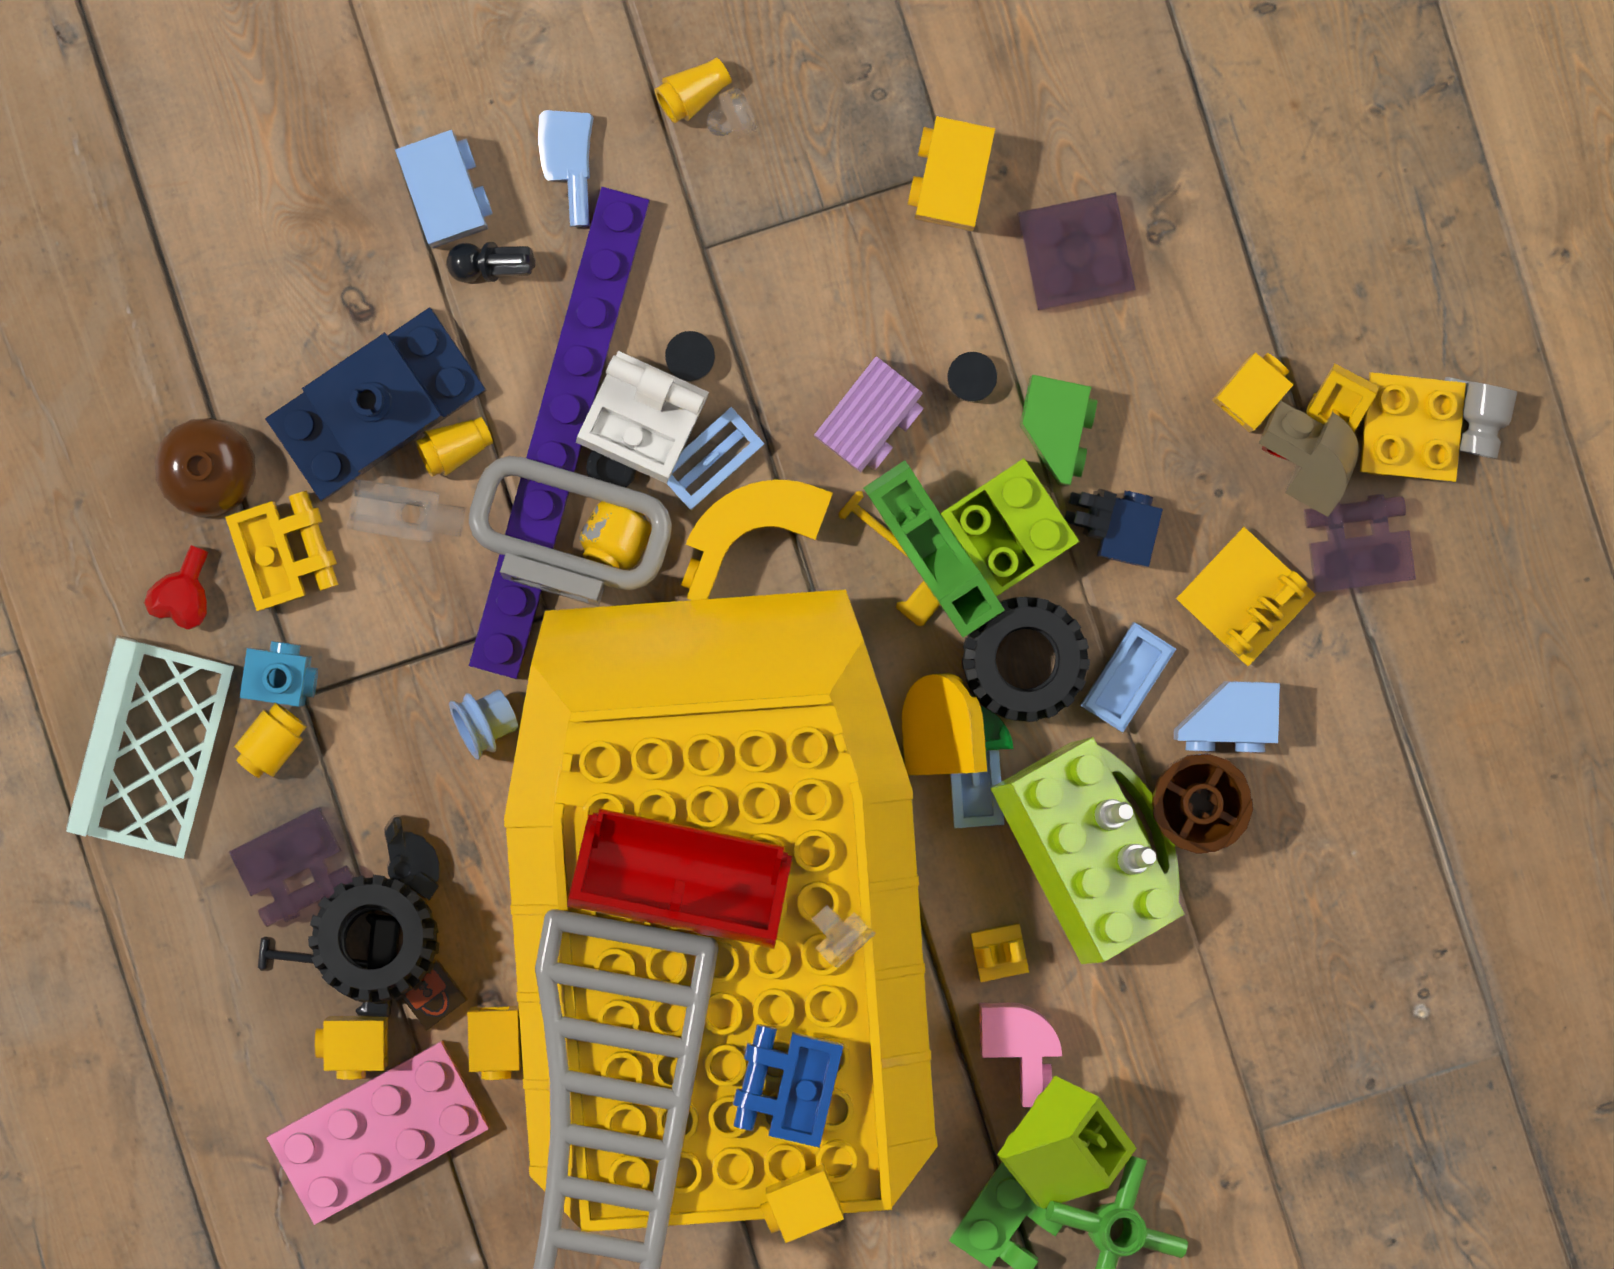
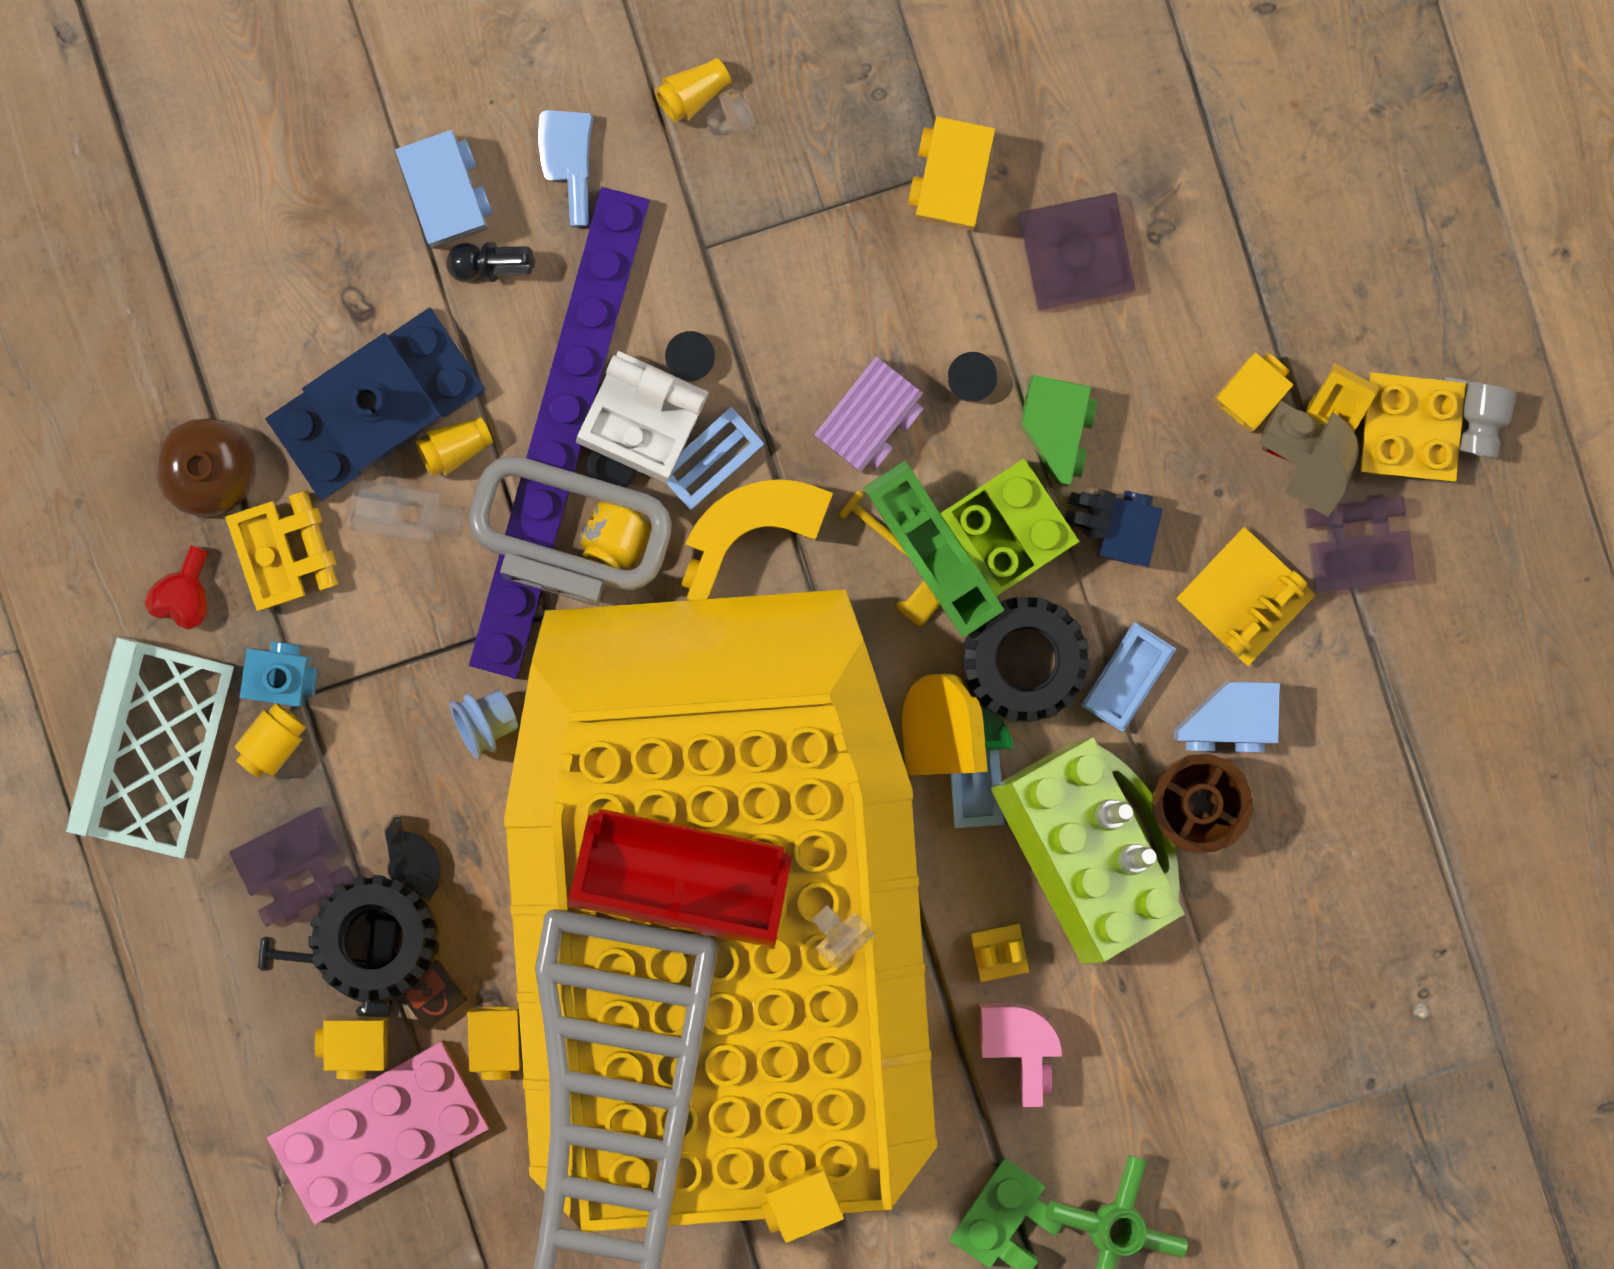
blue plate [733,1024,843,1148] -> none
lime slope [997,1076,1137,1209] -> none

